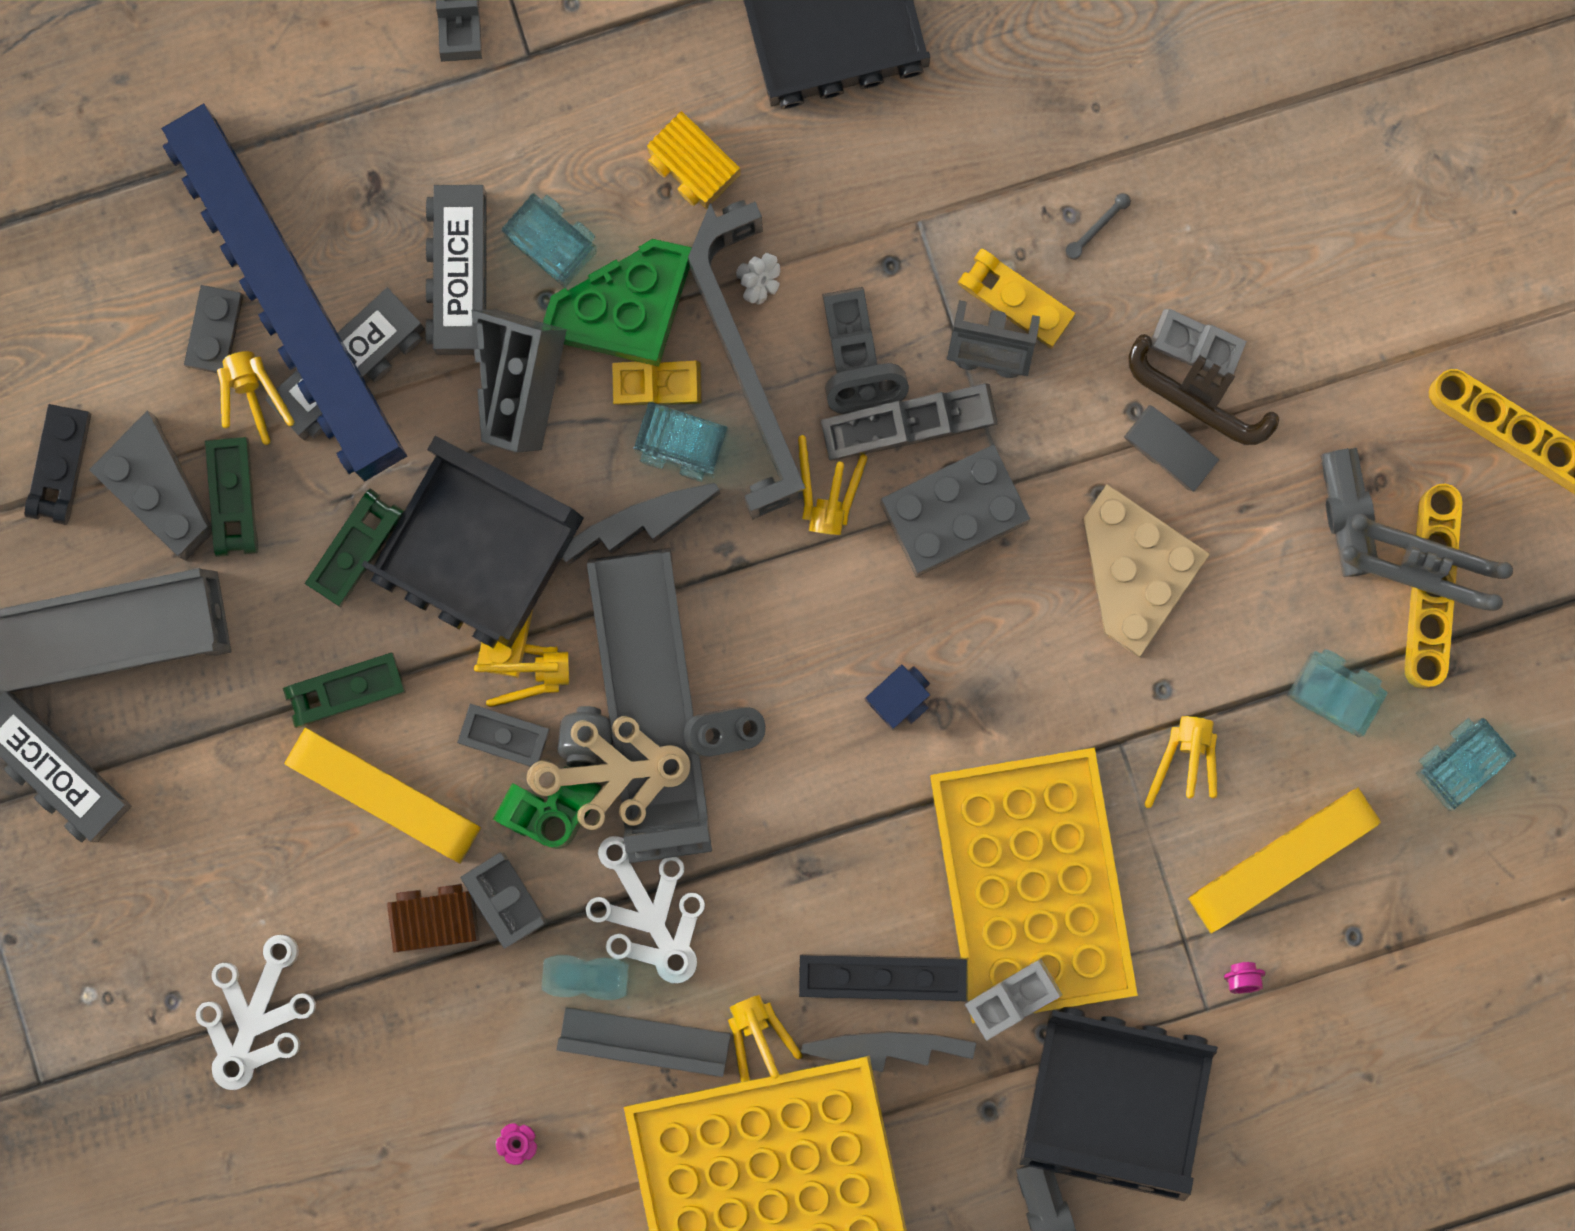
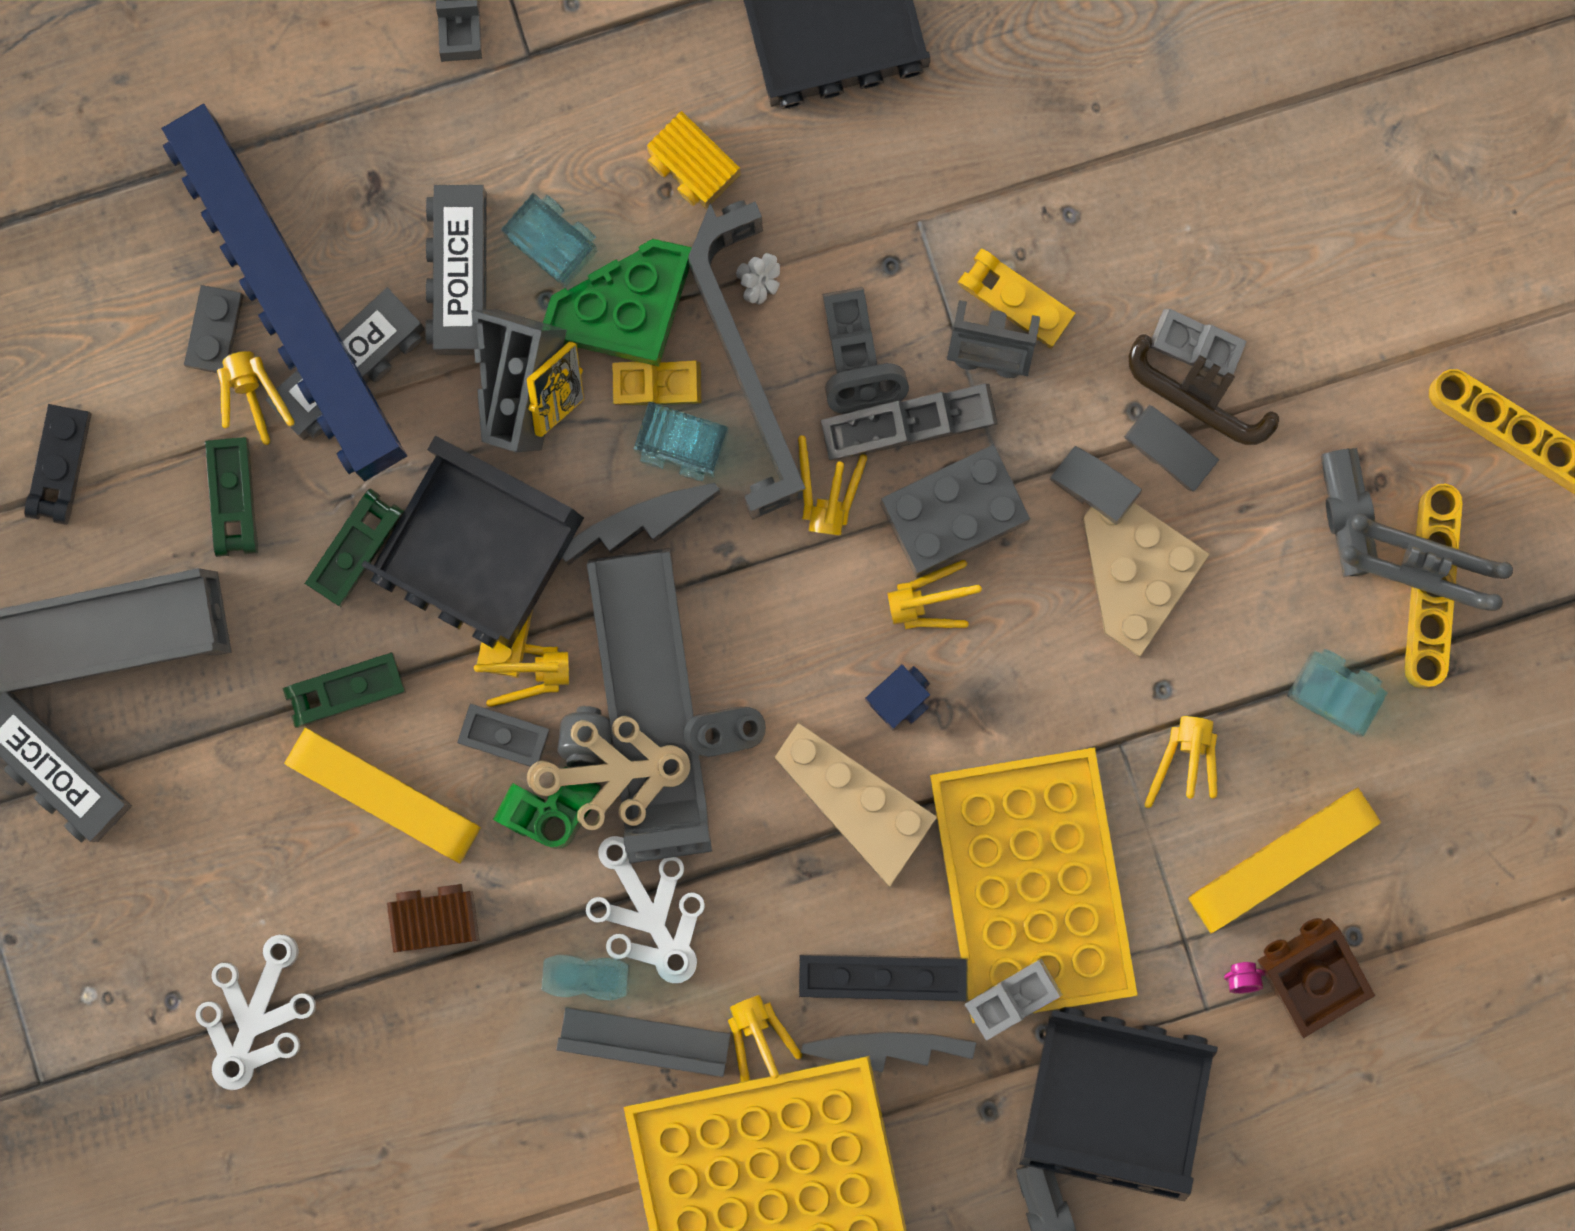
dark grey wedge [89,410,212,561] -> none
dark grey window [460,852,548,949] -> none
dark pink plate [496,1123,537,1165] -> none
dark grey hinge [1065,193,1131,260] -> none
clear light blue brick [1415,717,1517,811] -> none
none -> piece [527,341,584,437]
none -> tan wedge [774,723,937,887]
none -> yellow plant [887,560,982,630]
none -> dark grey slope [1050,446,1142,525]
none -> reddish brown plate [1257,918,1375,1038]

